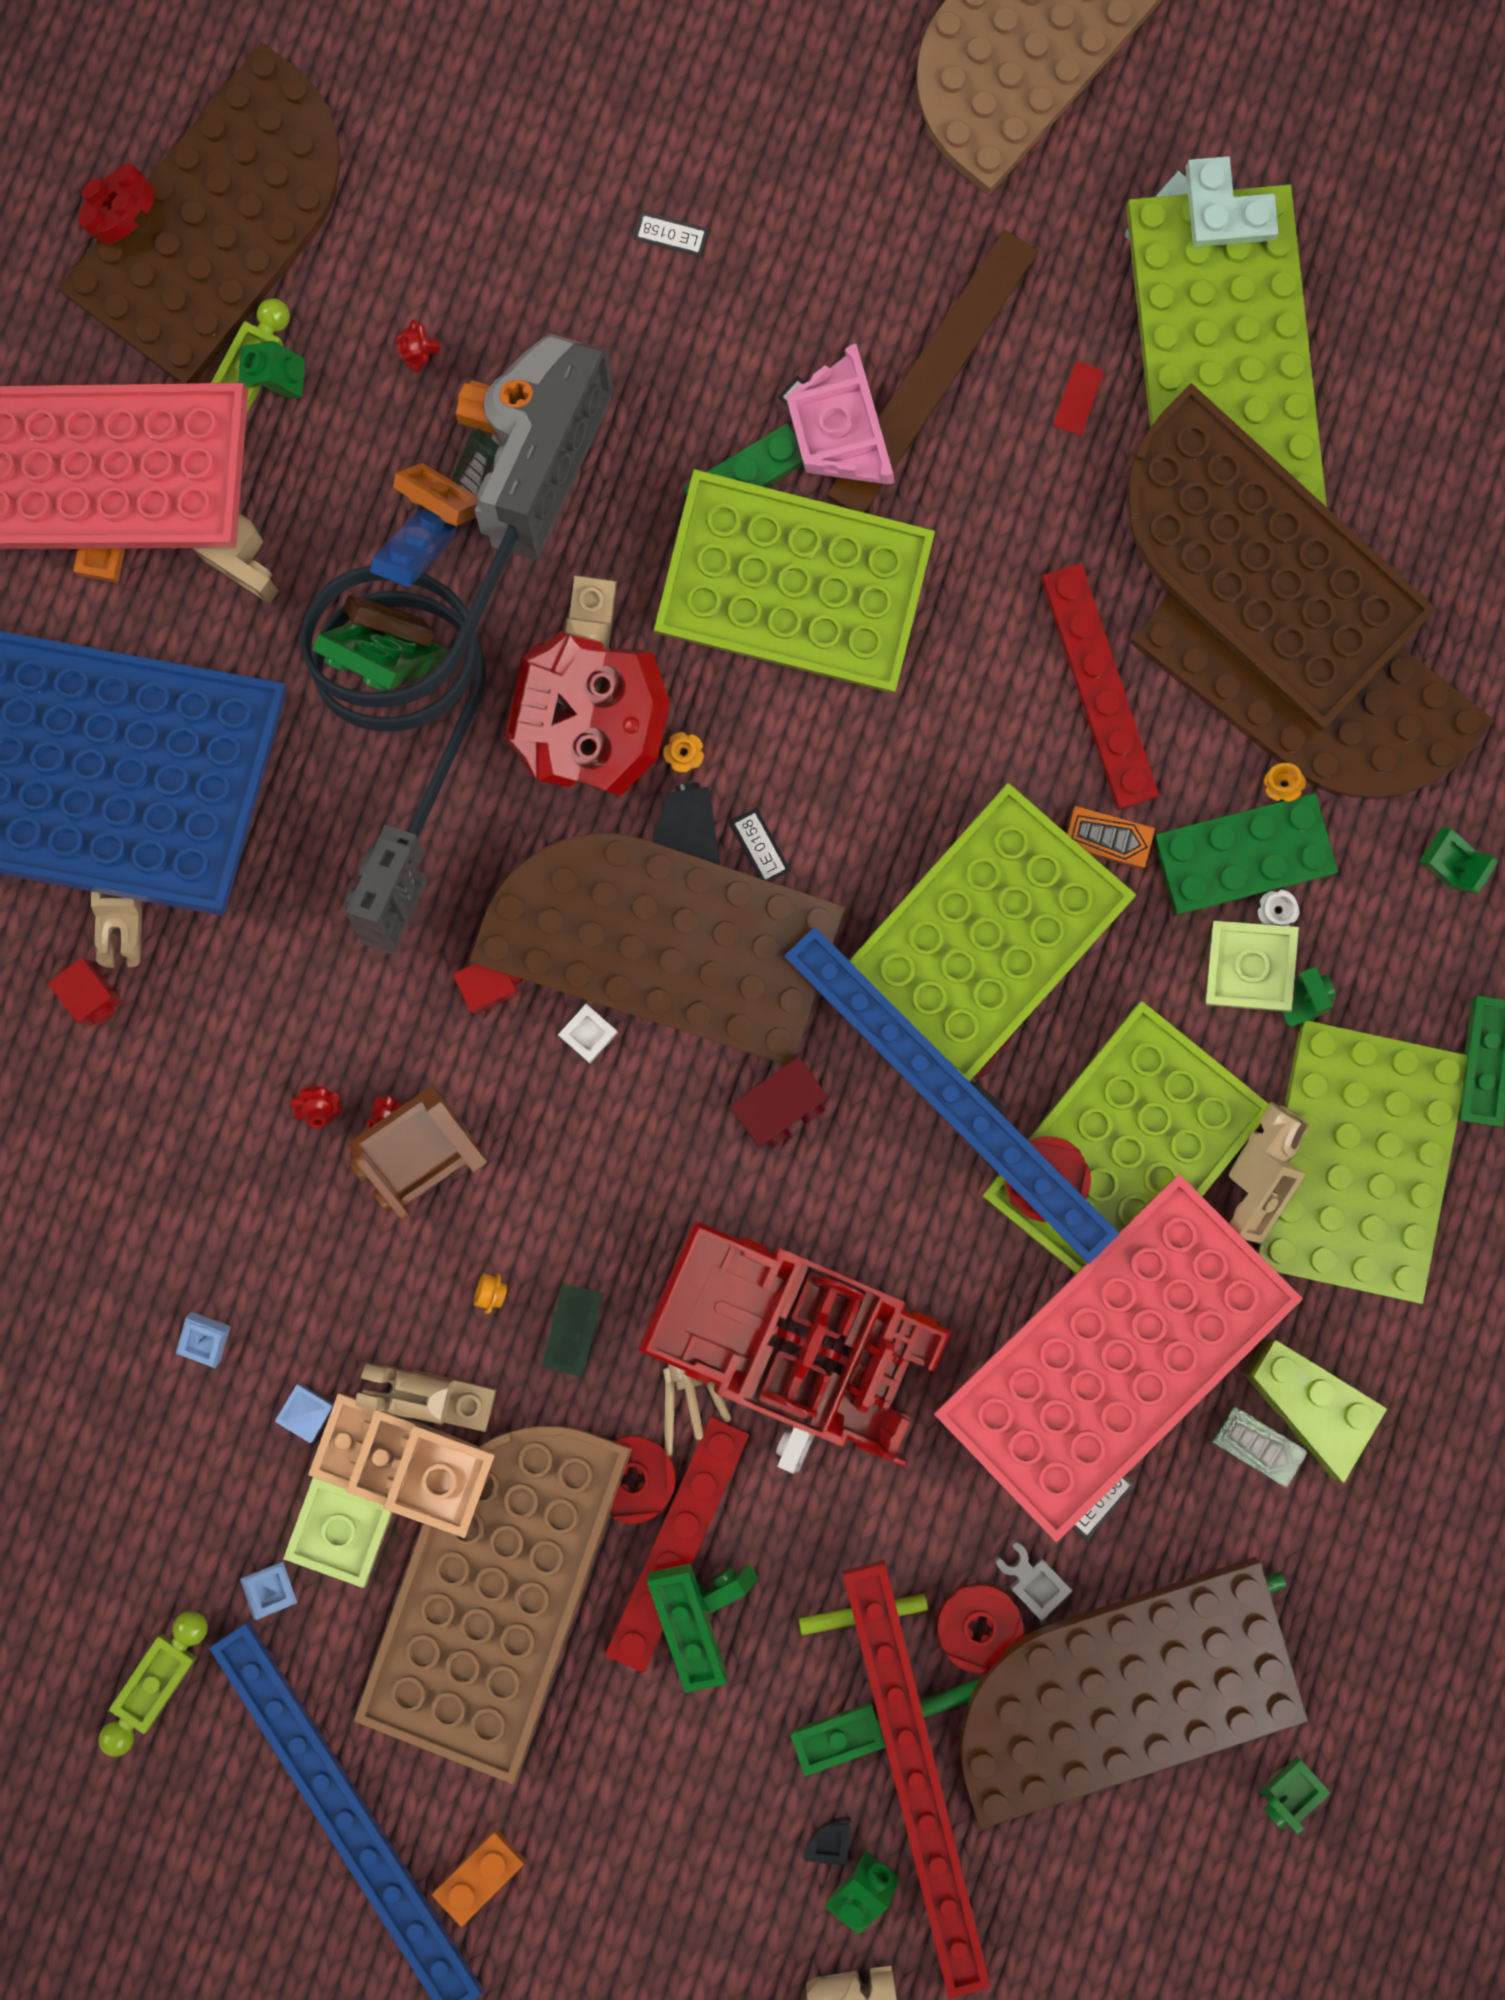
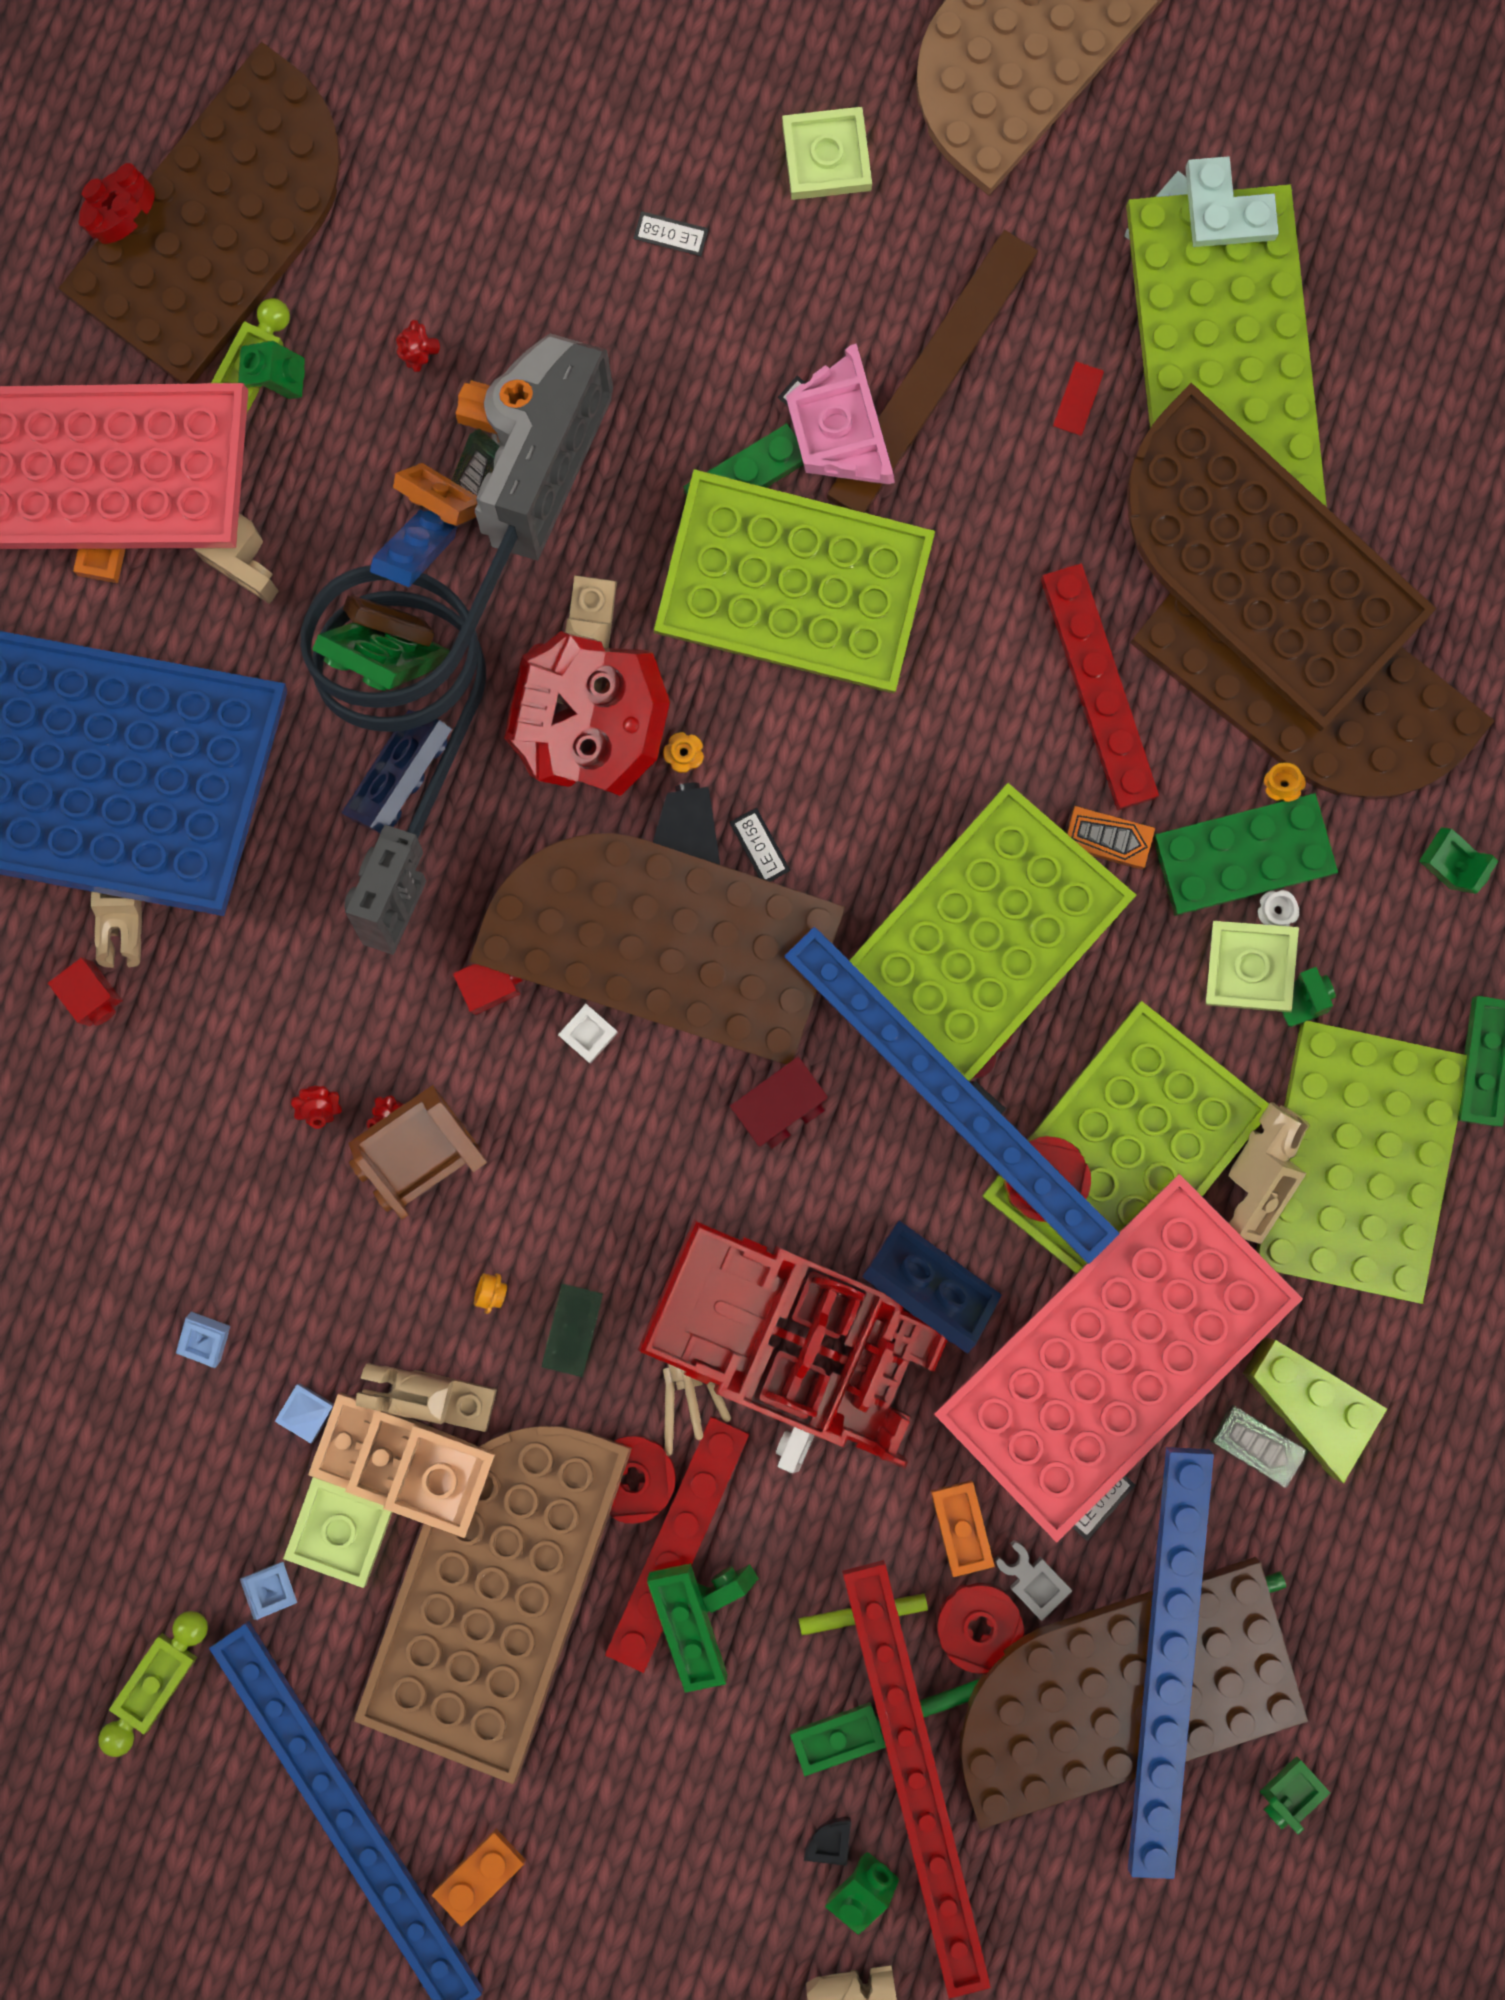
none -> dark blue plate [341,709,452,834]
none -> yellowish green tile [782,107,872,200]
none -> dark blue plate [862,1220,1002,1354]
none -> orange plate [930,1480,995,1577]
none -> blue plate [1128,1447,1214,1879]

